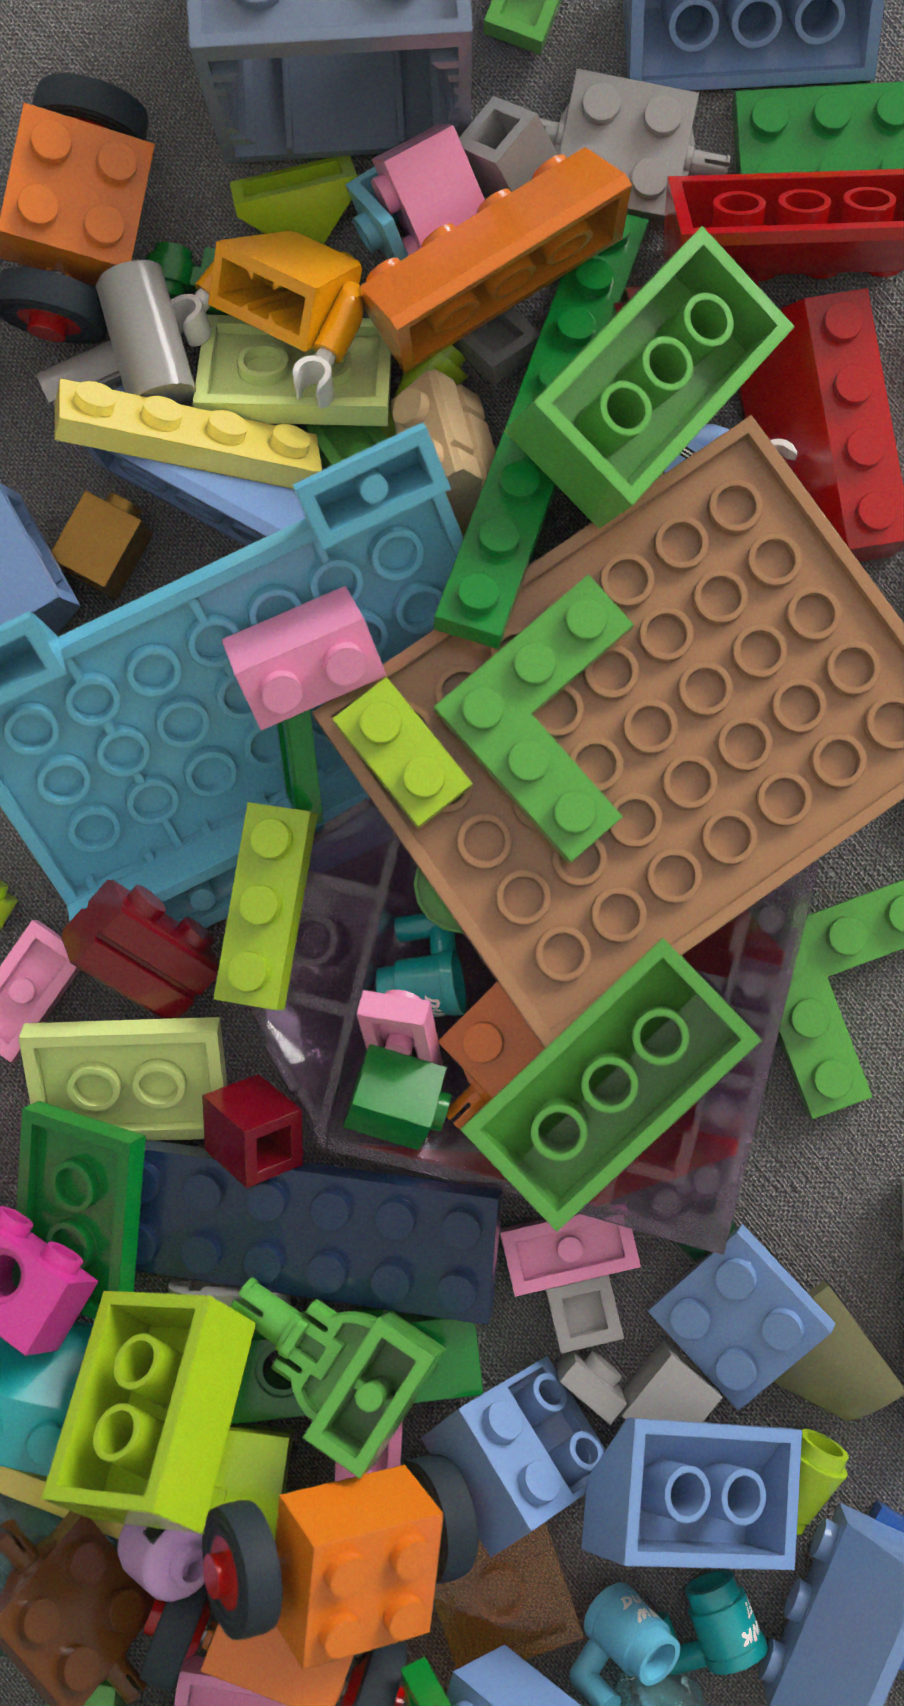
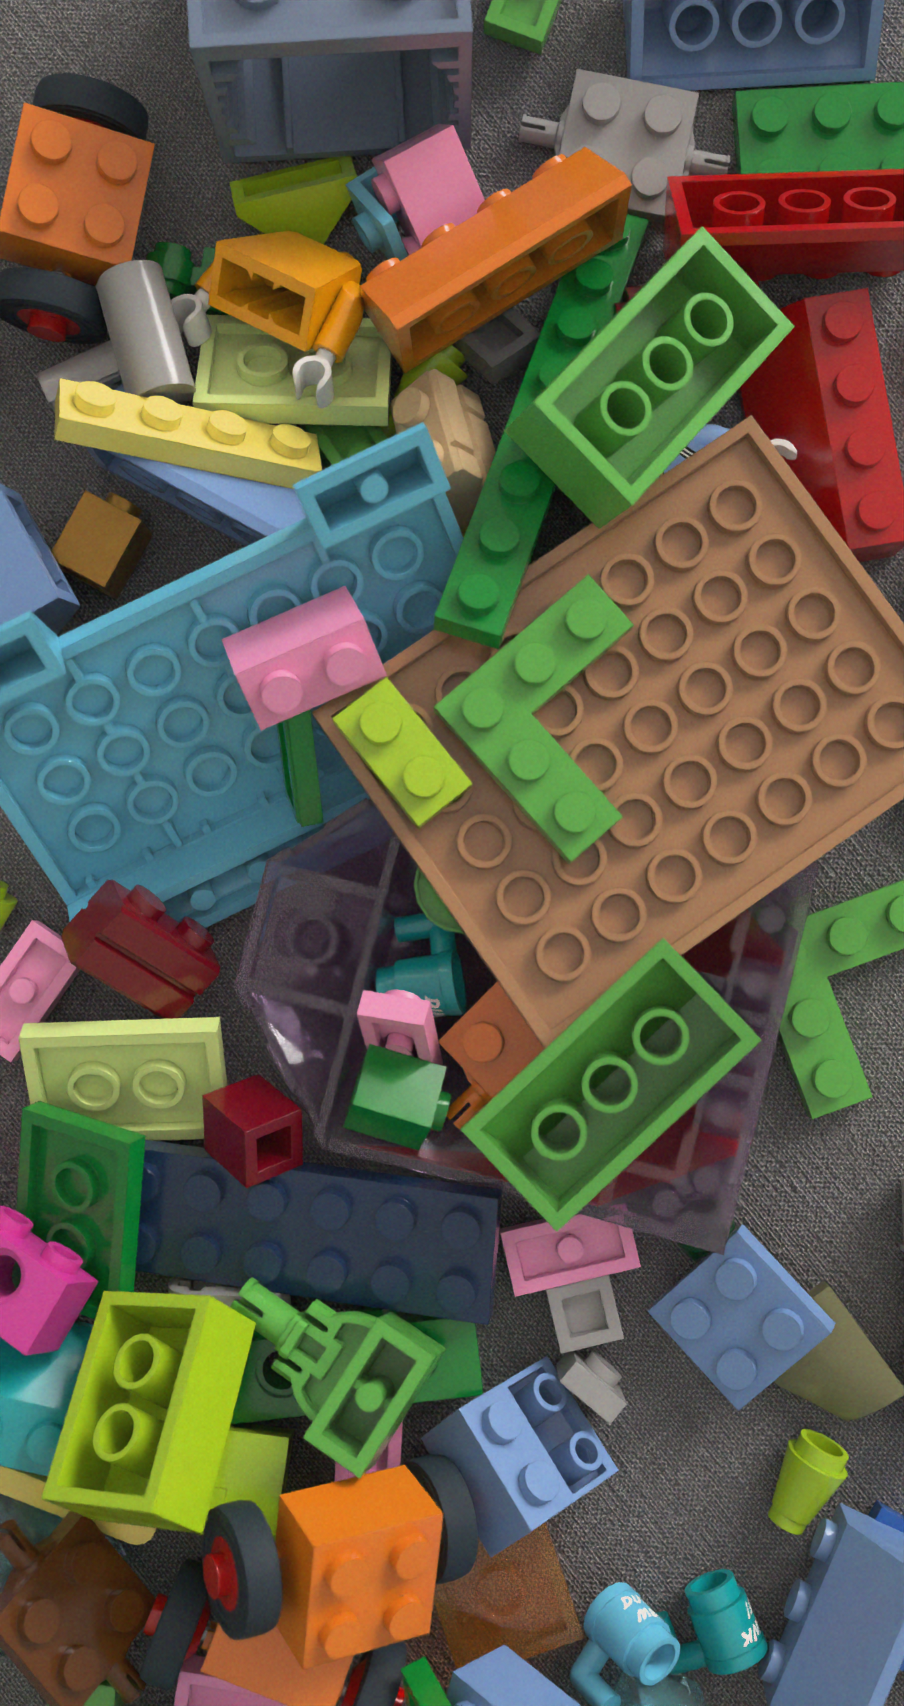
lavender head [118,1524,205,1602] -> none
lime plate [213,802,318,1011] -> none
light grey brick [459,96,558,198] -> none
medium blue slope [581,1417,802,1570] -> none
light grey brick [620,1340,723,1427] -> none

